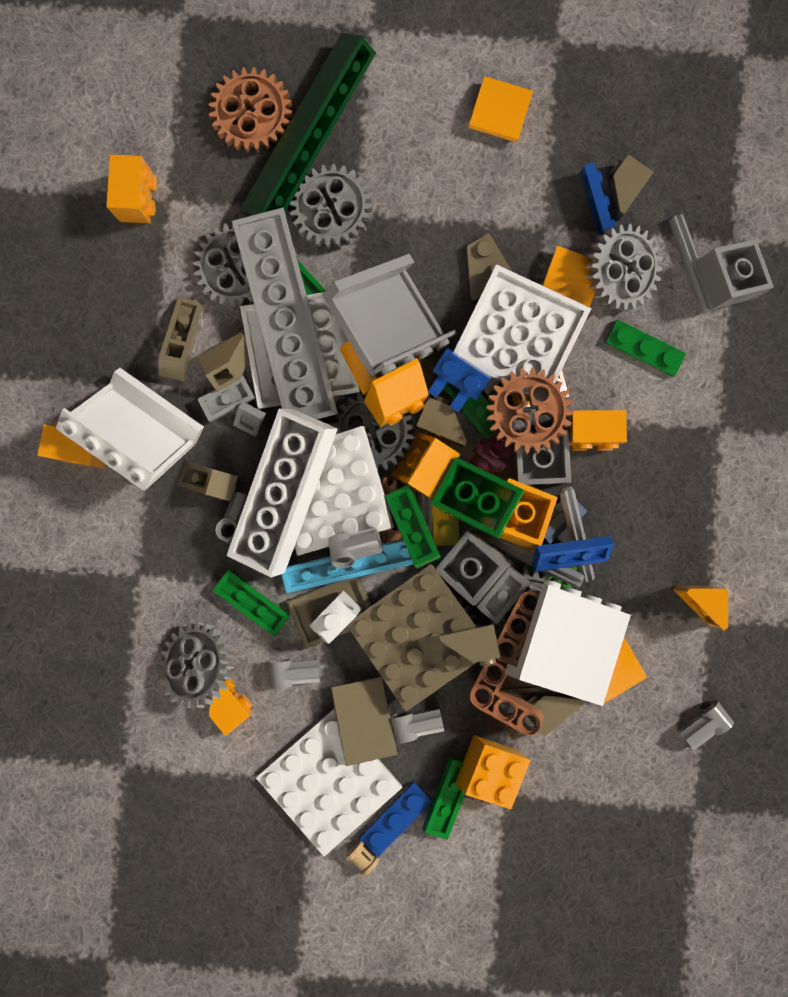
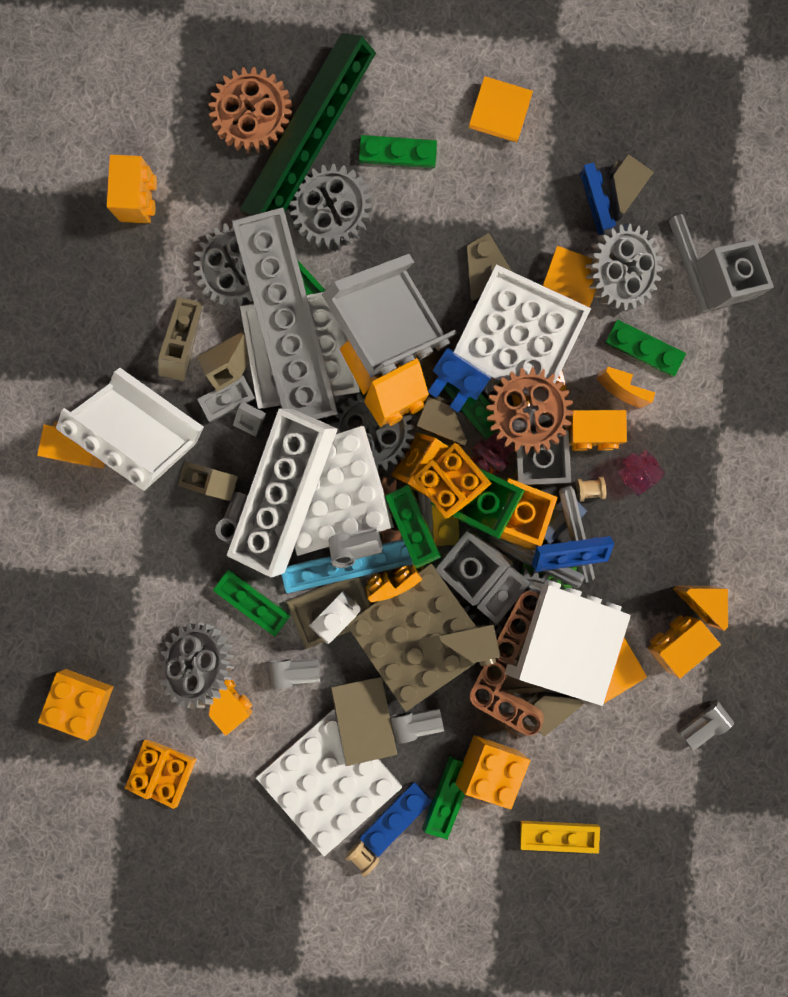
none -> light orange brick [38,669,114,741]
none -> light orange slope [125,739,197,809]
none -> green plate [359,135,437,168]
none -> light orange slope [365,564,422,602]
none -> light orange slope [413,443,492,518]
none -> yellow plate [519,821,600,854]
none -> tan bush [576,477,606,502]
none -> light orange slope [596,367,655,408]
none -> clear pink brick [618,449,665,496]
none -> light orange brick [647,615,721,679]

